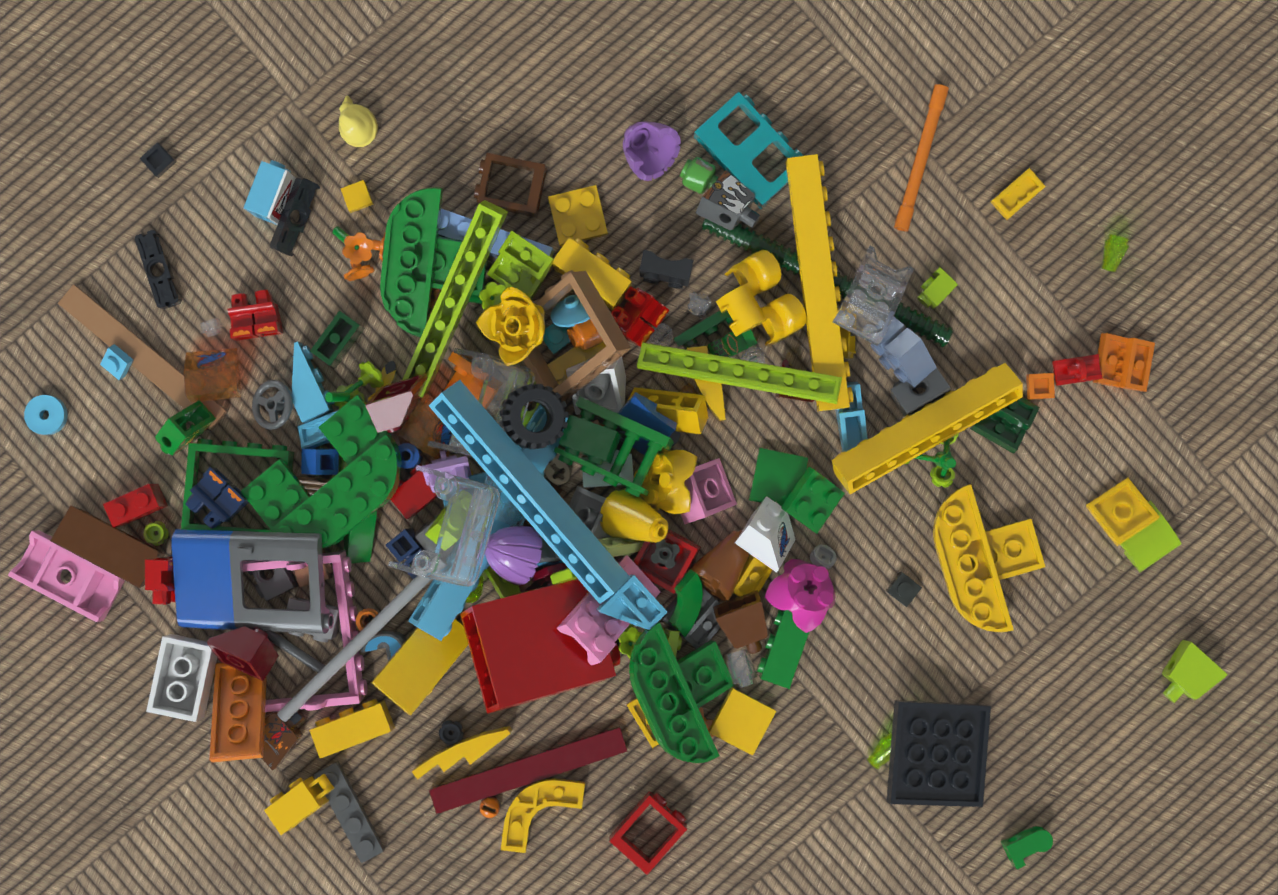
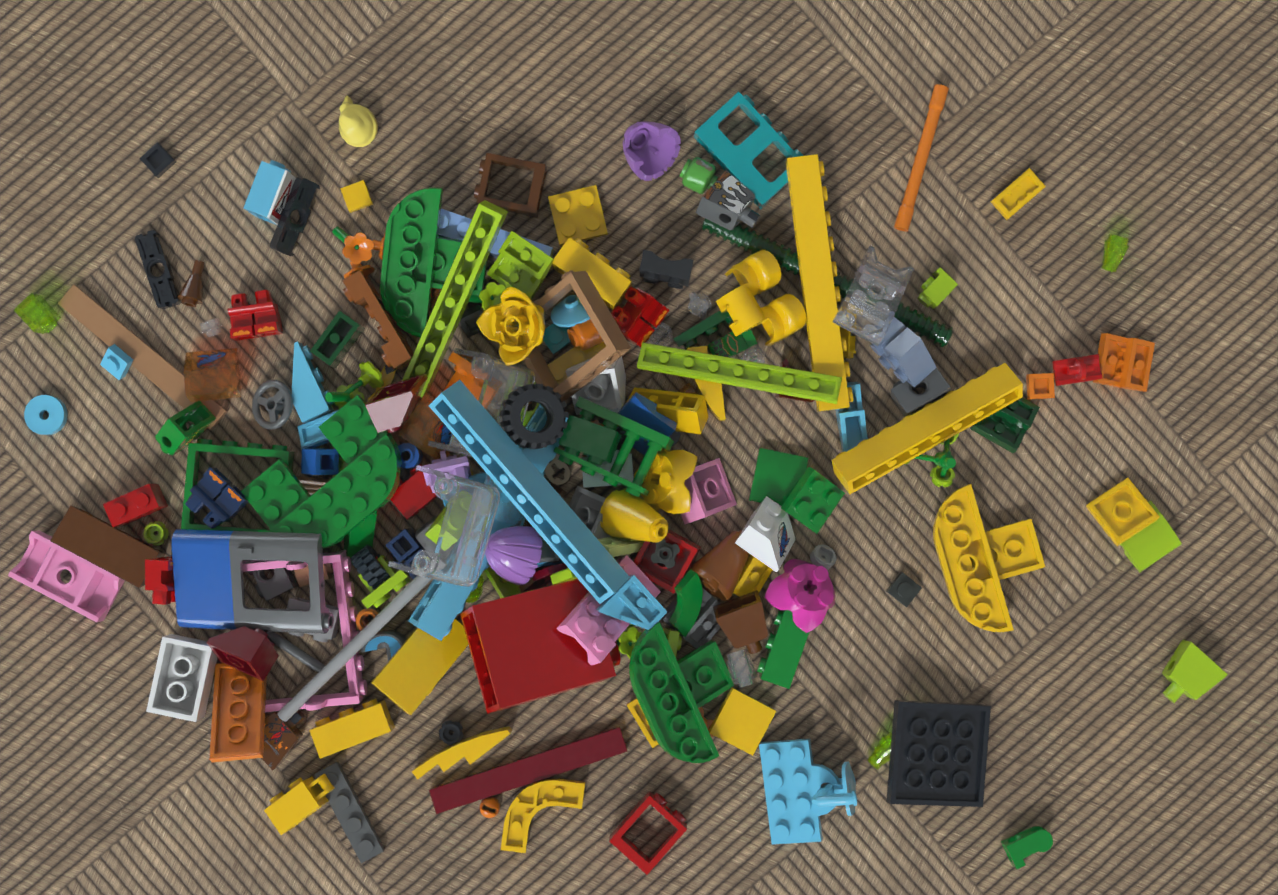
none -> clear neon green brick [13,293,61,334]
none -> reddish brown cone [178,260,205,307]
none -> dark orange piece [342,270,414,372]
none -> plate [351,545,411,609]
none -> pearl dark grey plate [459,304,483,338]
none -> medium azure plate [759,739,857,844]

